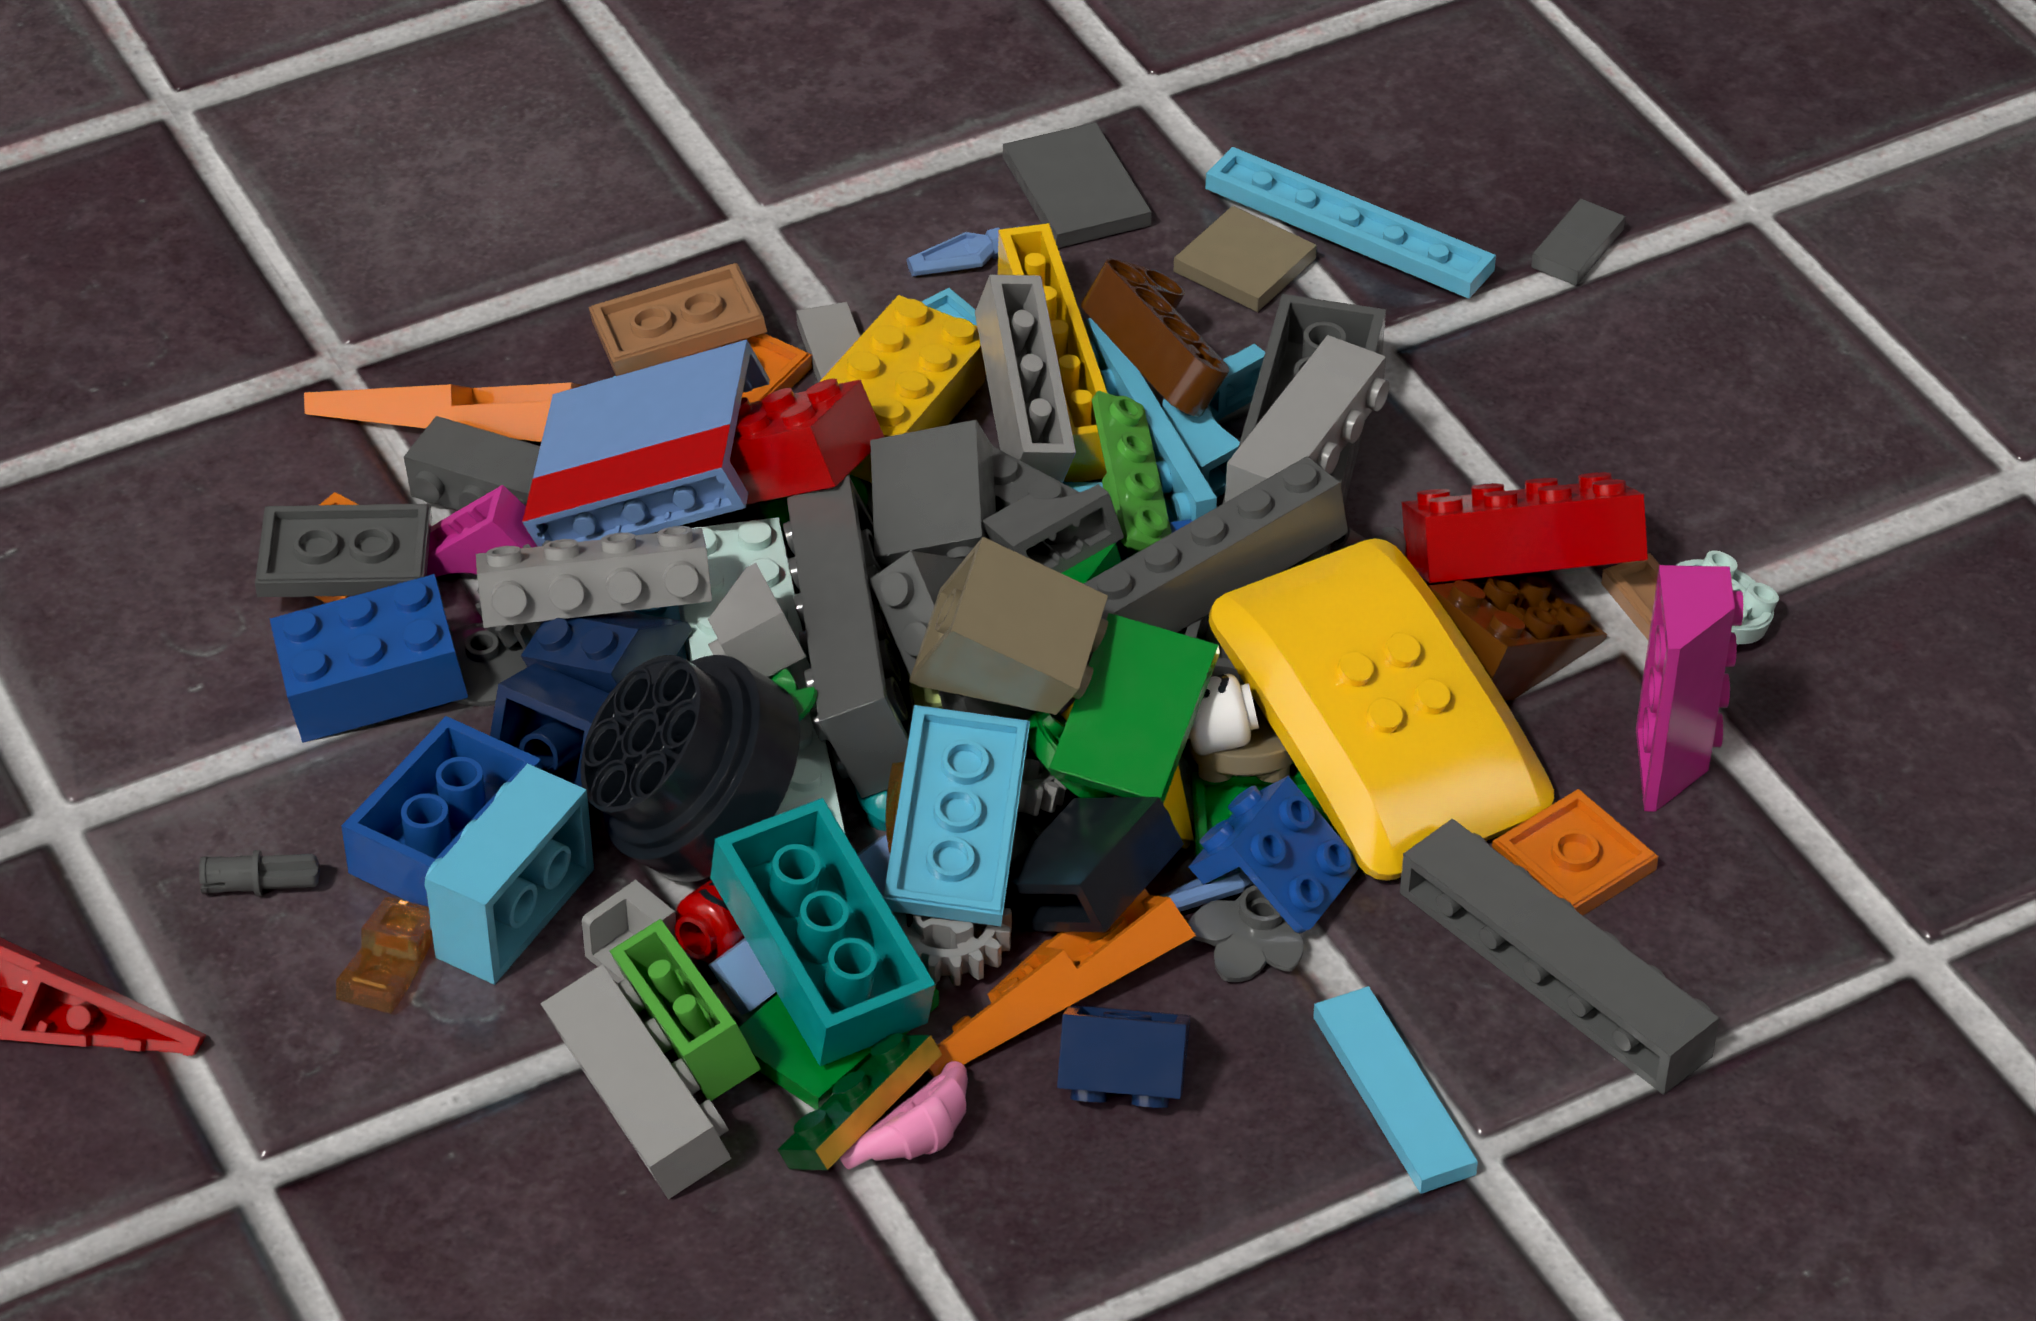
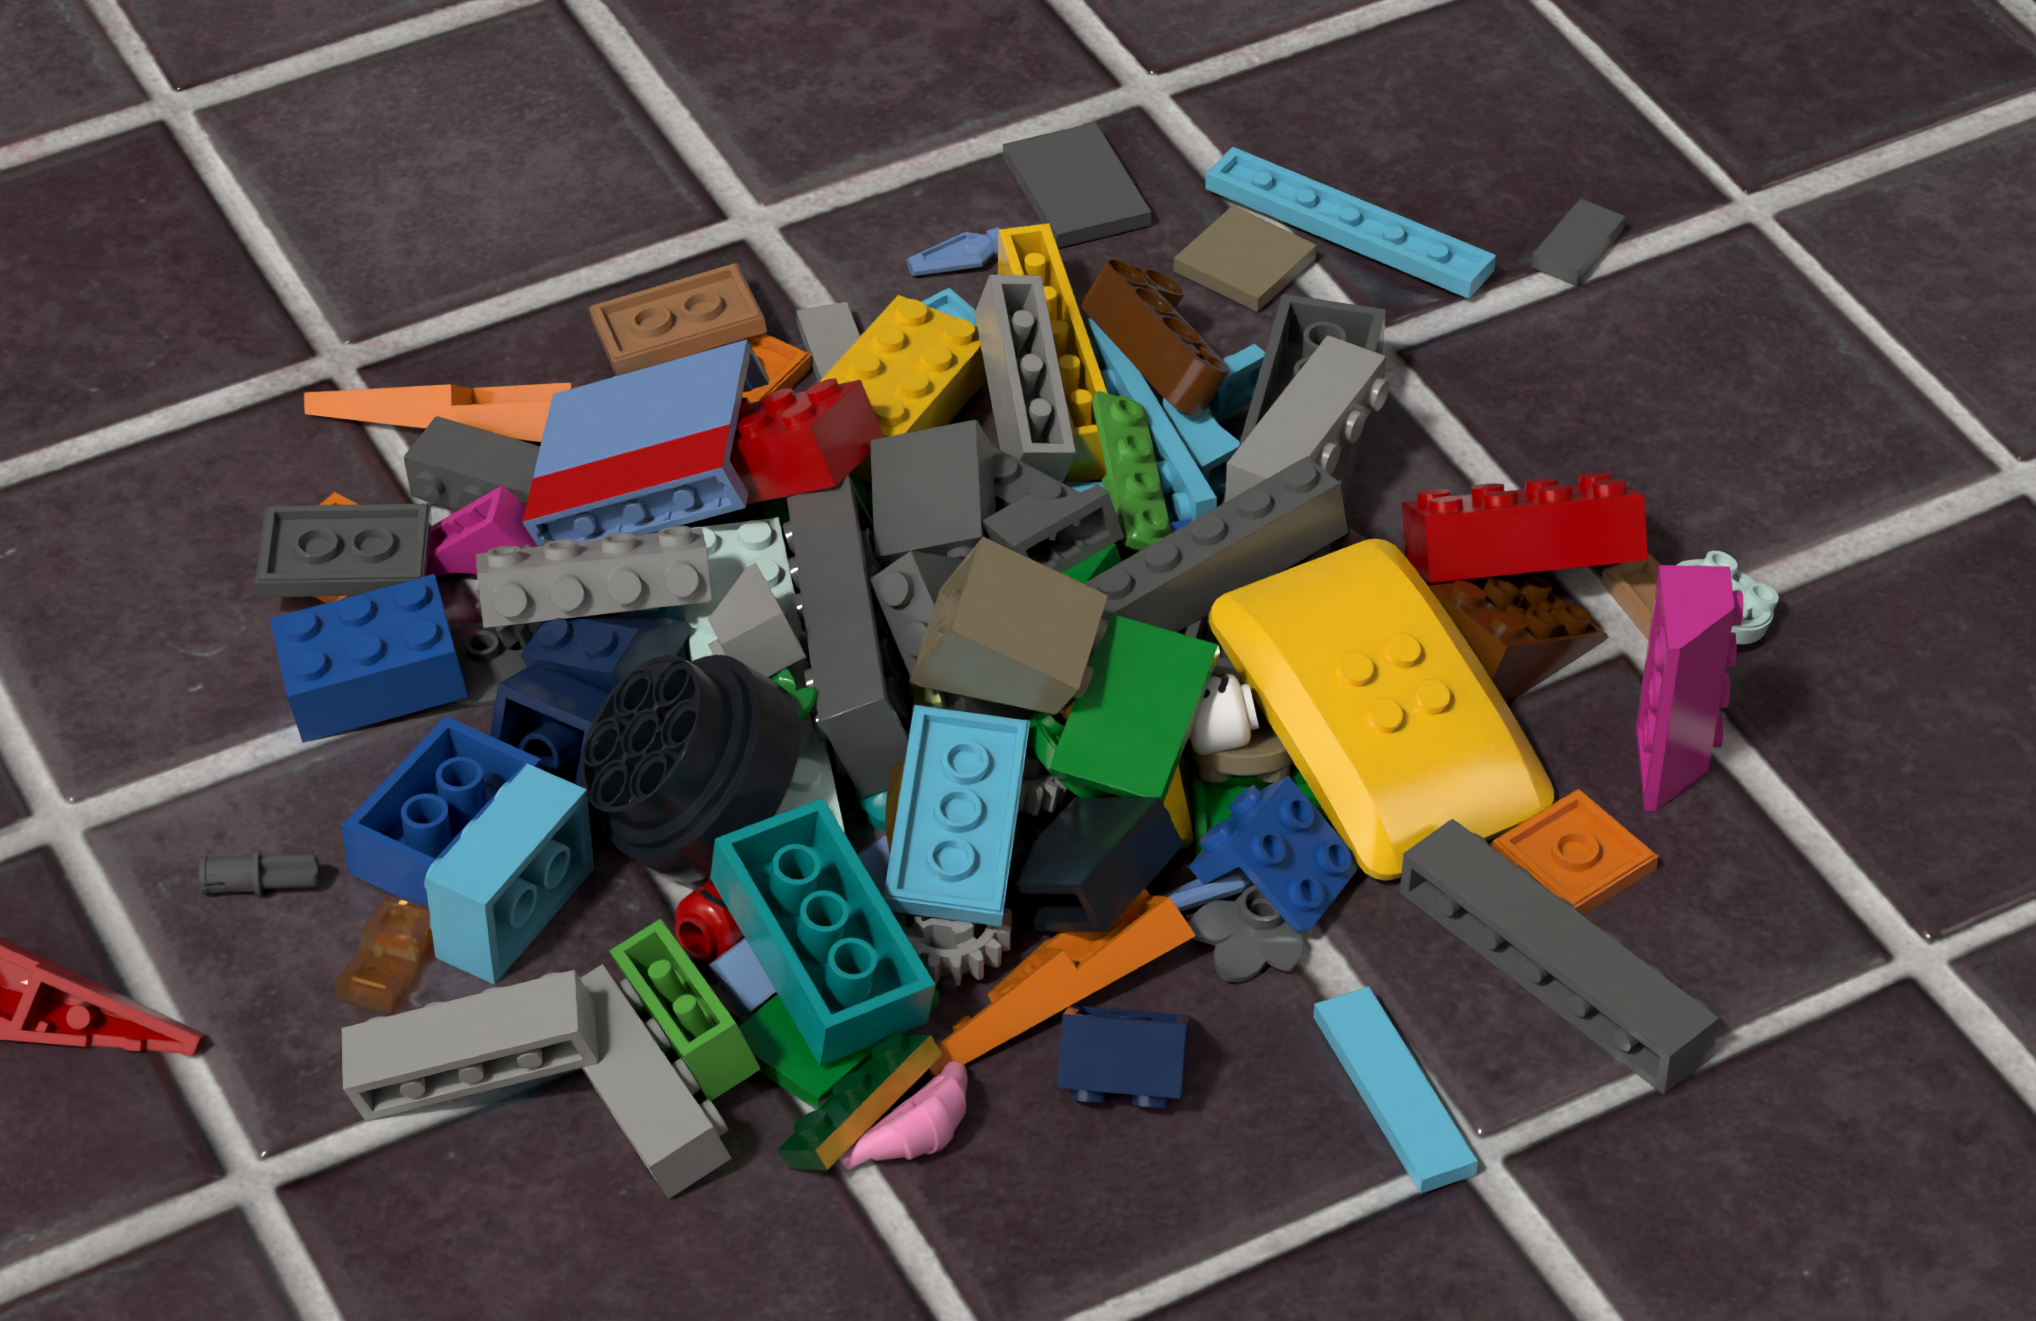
light grey panel [582,879,678,983] -> none
none -> light grey brick [341,970,599,1121]

